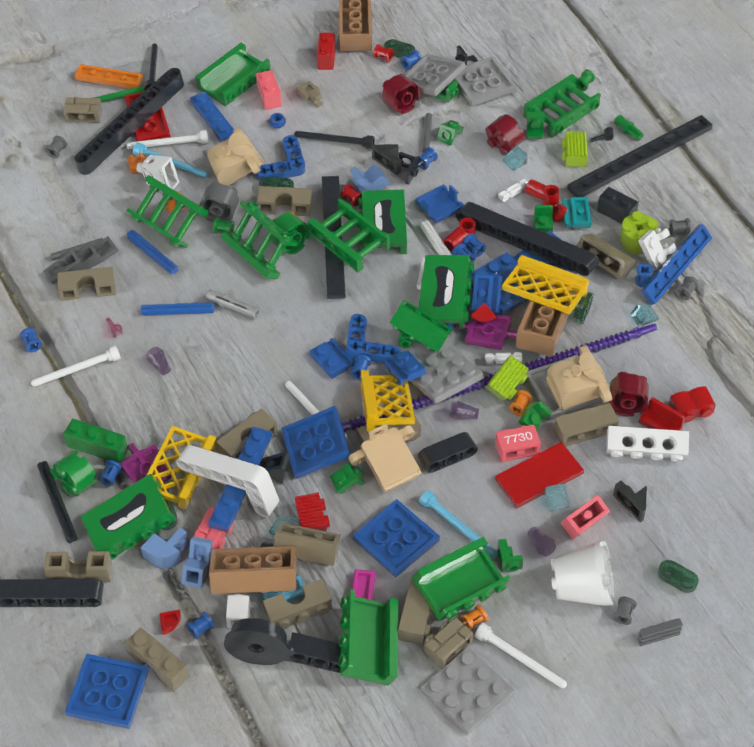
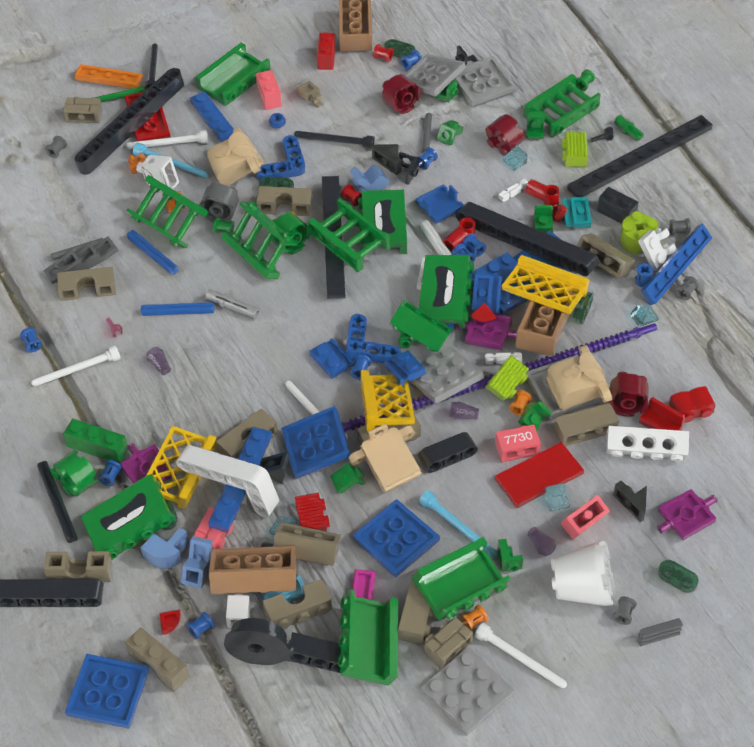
none -> magenta plate [657,489,717,541]

